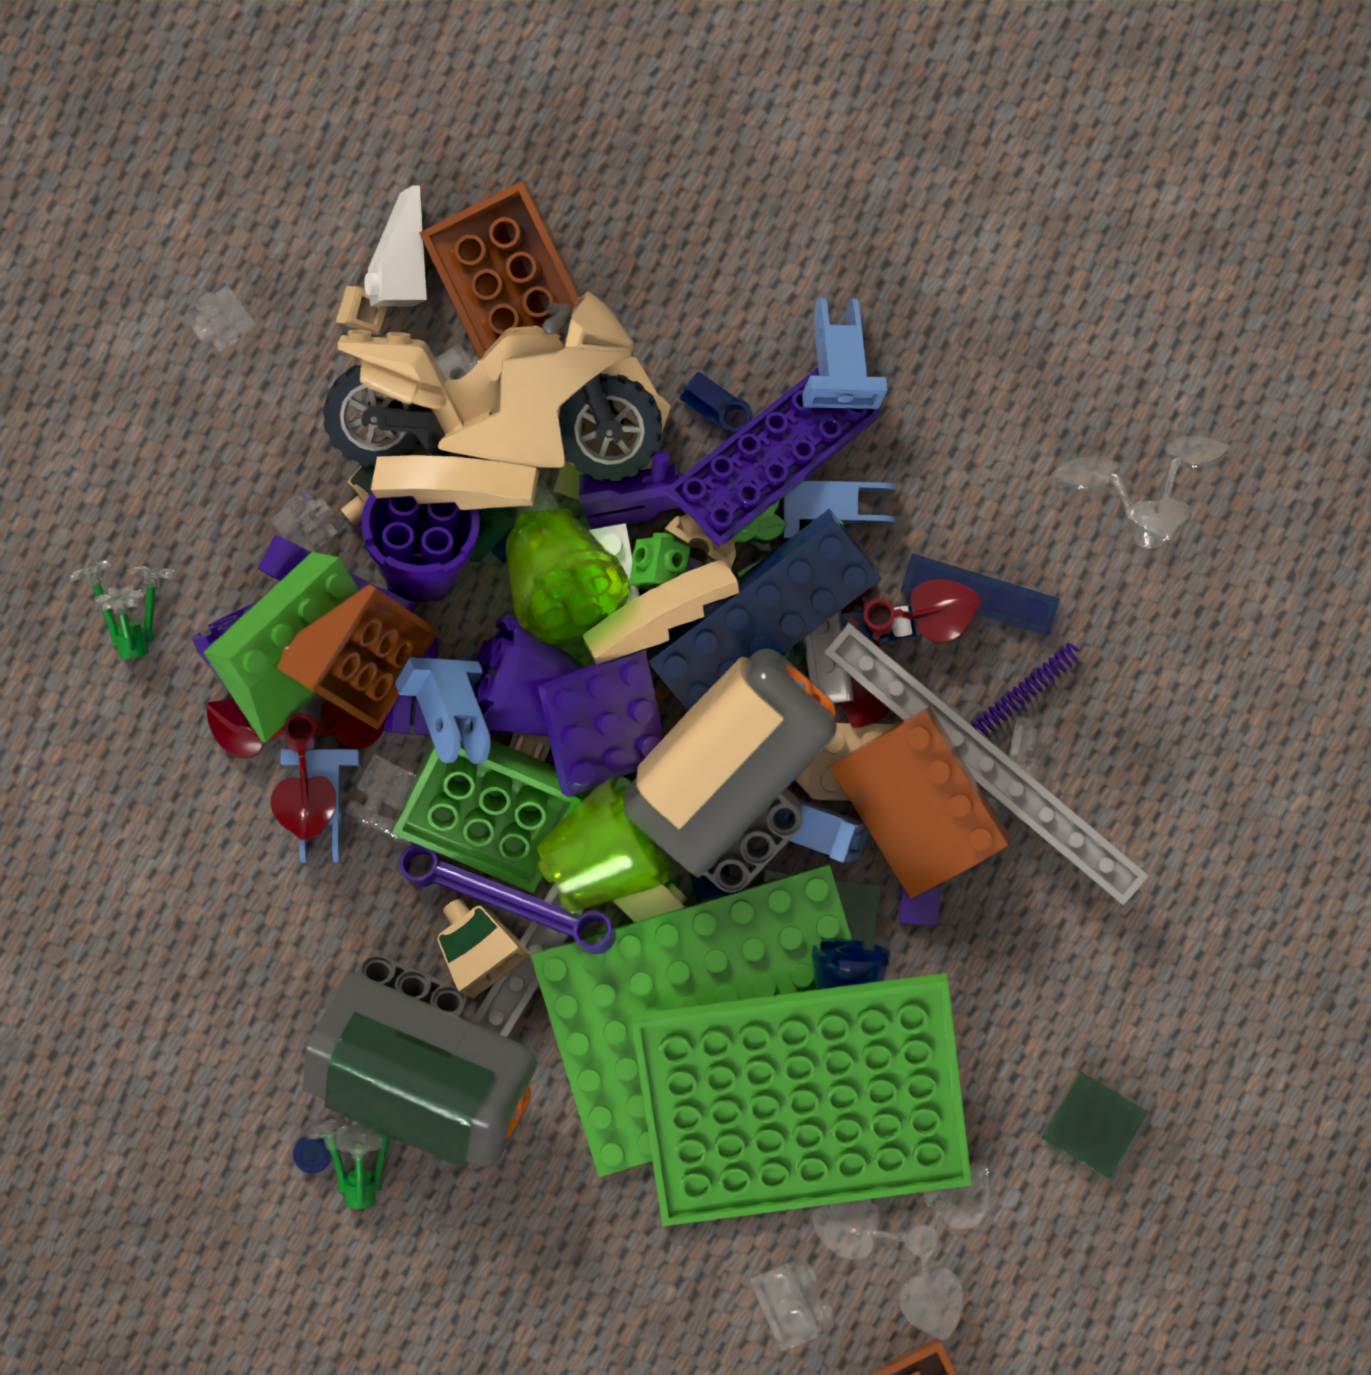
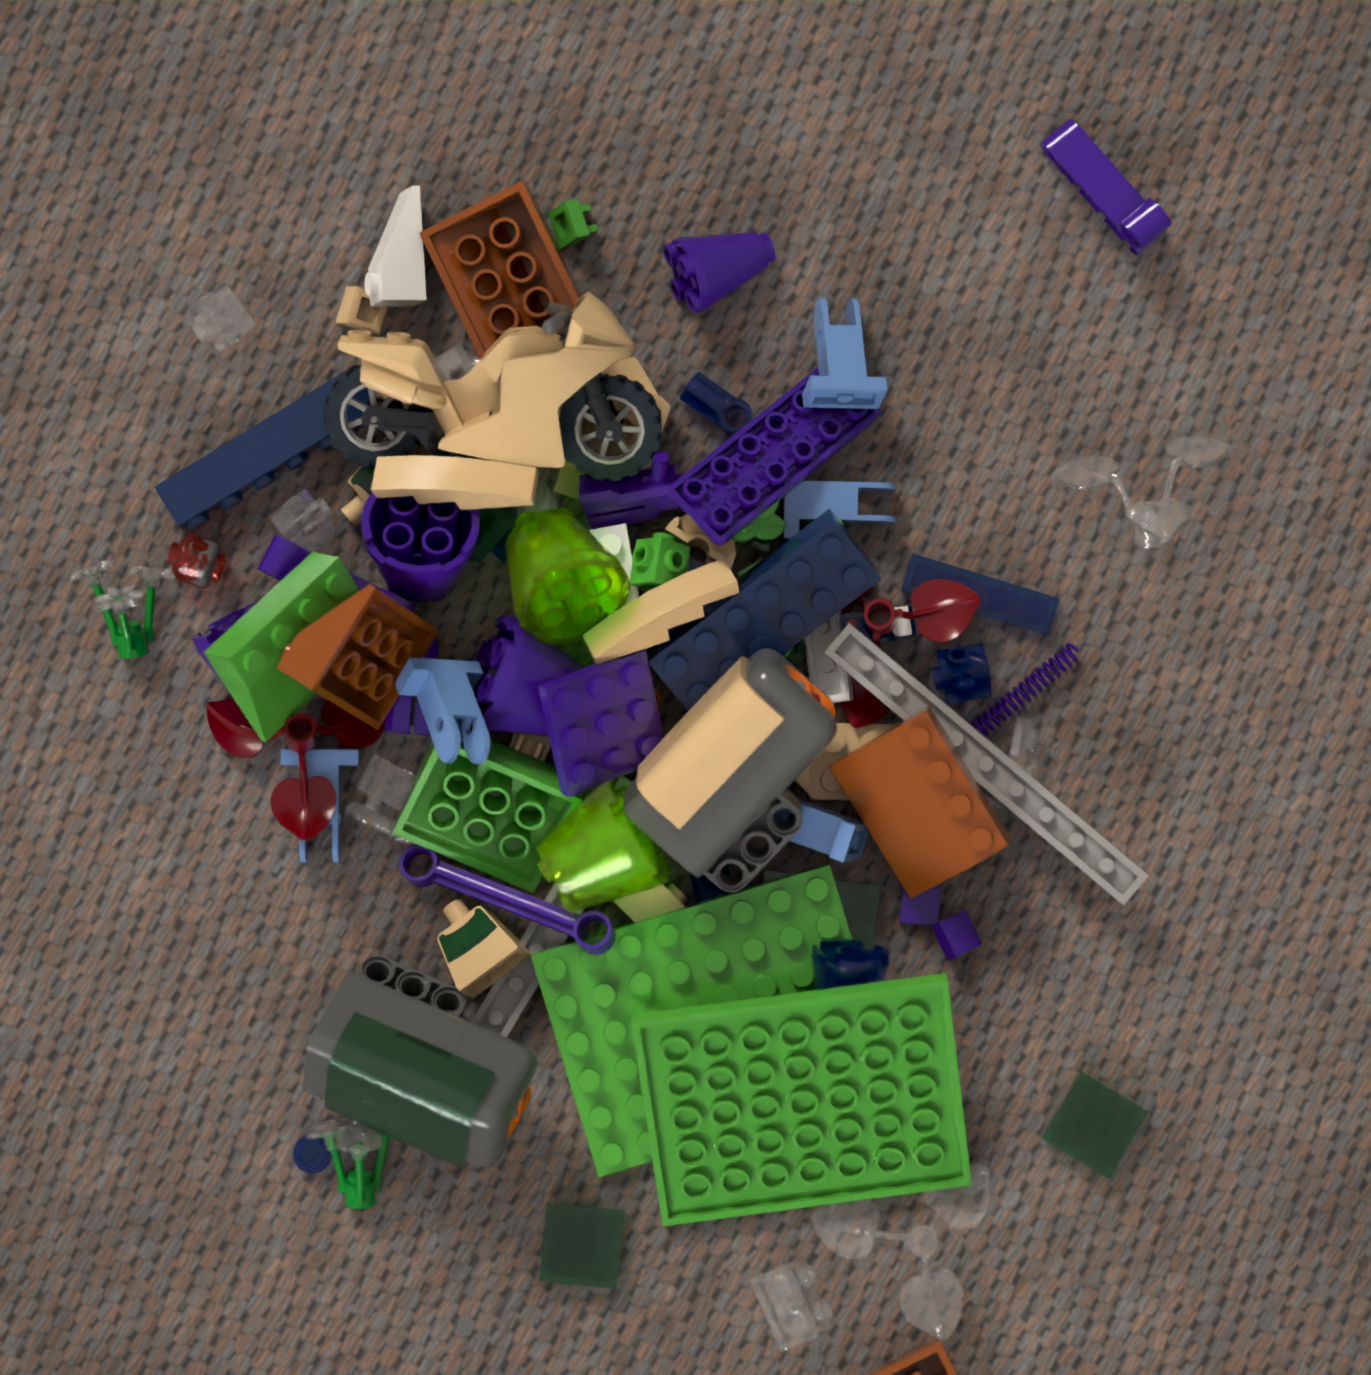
none -> dark blue brick [154,370,370,531]
none -> clear red head [166,534,227,589]
none -> clear green plate [539,1202,625,1289]
none -> bright green tile [547,199,598,249]
none -> dark purple cone [663,232,776,313]
none -> clear blue brick [932,643,992,704]
none -> dark purple tile [932,909,982,961]
none -> dark purple beam [1040,118,1171,256]

